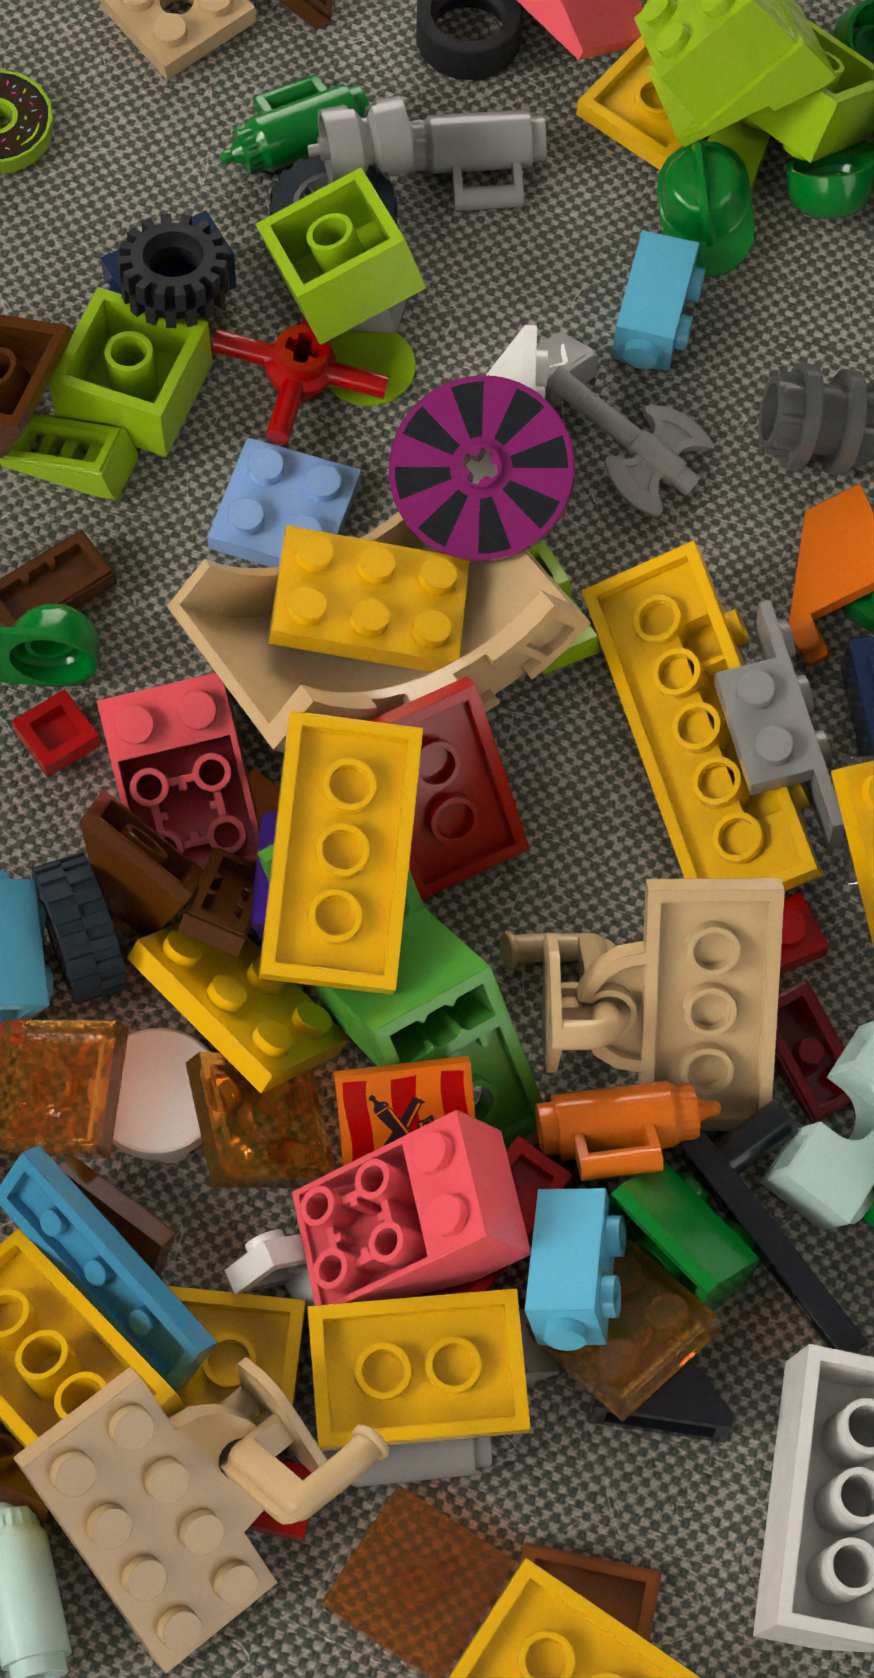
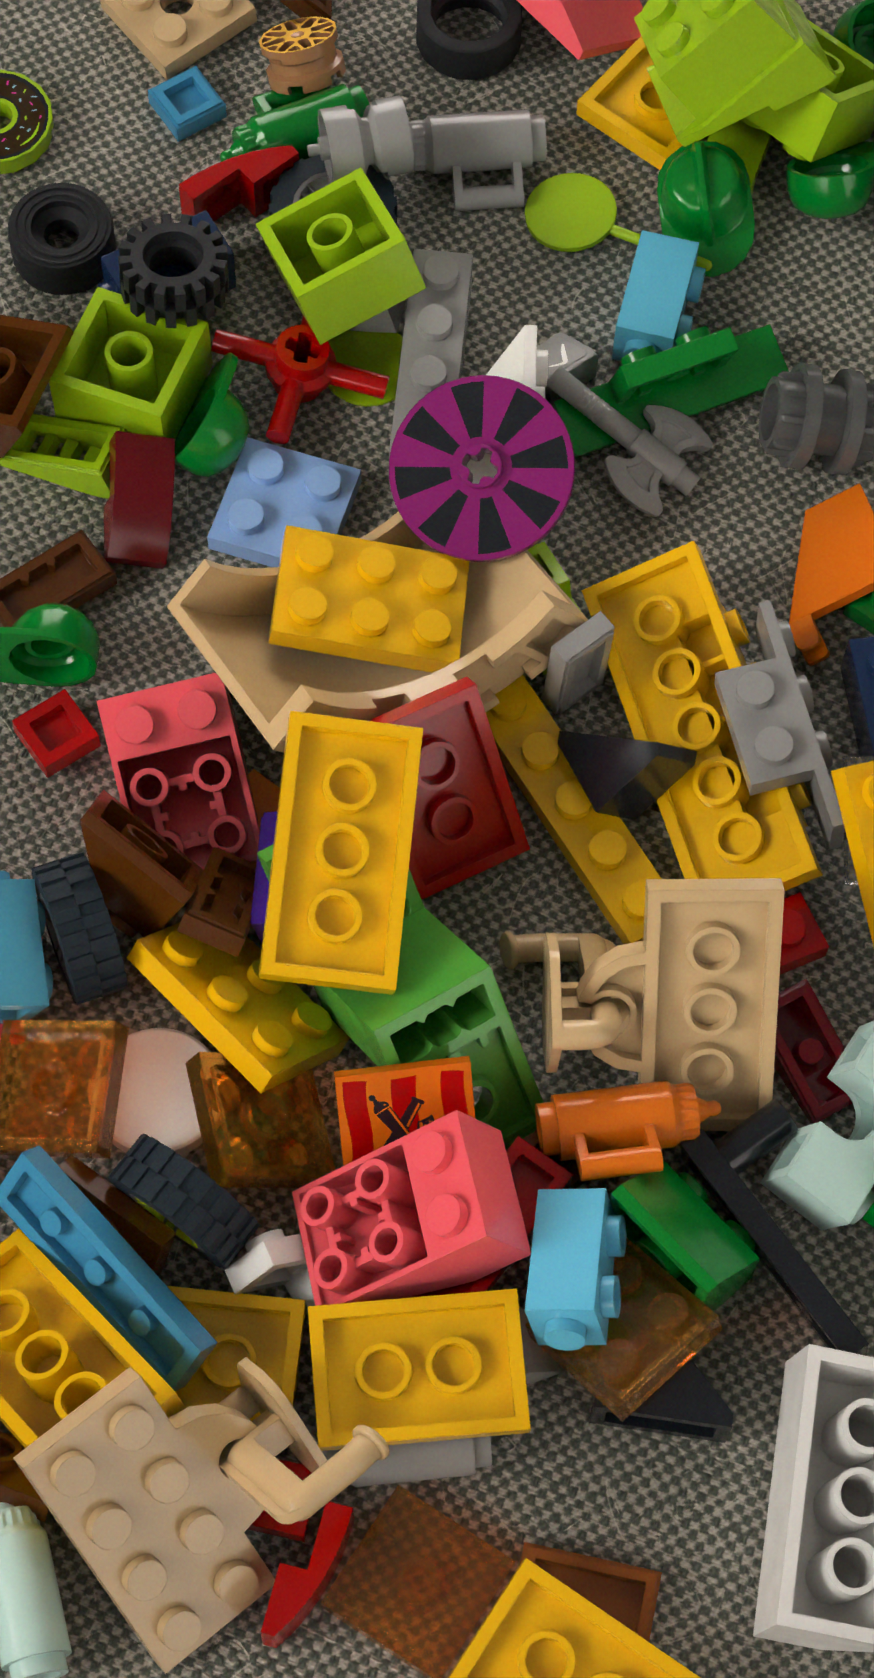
none -> black tyre [8,183,116,295]
none -> dark red slope [104,431,175,569]
none -> black wheel [108,1133,260,1270]
none -> dark azure tile [148,66,227,142]
none -> green cap [175,352,250,477]
none -> red slope [179,145,299,221]
none -> medium nougat wheel [259,16,346,95]
none -> red slope [260,1502,354,1648]
none -> light grey brick [389,249,473,490]
none -> yellow plate [486,674,662,944]
none -> lime piece [525,173,712,271]
none -> light grey tile [542,611,615,715]
none -> green bracket [552,324,789,458]
none -> black slope [558,731,697,820]

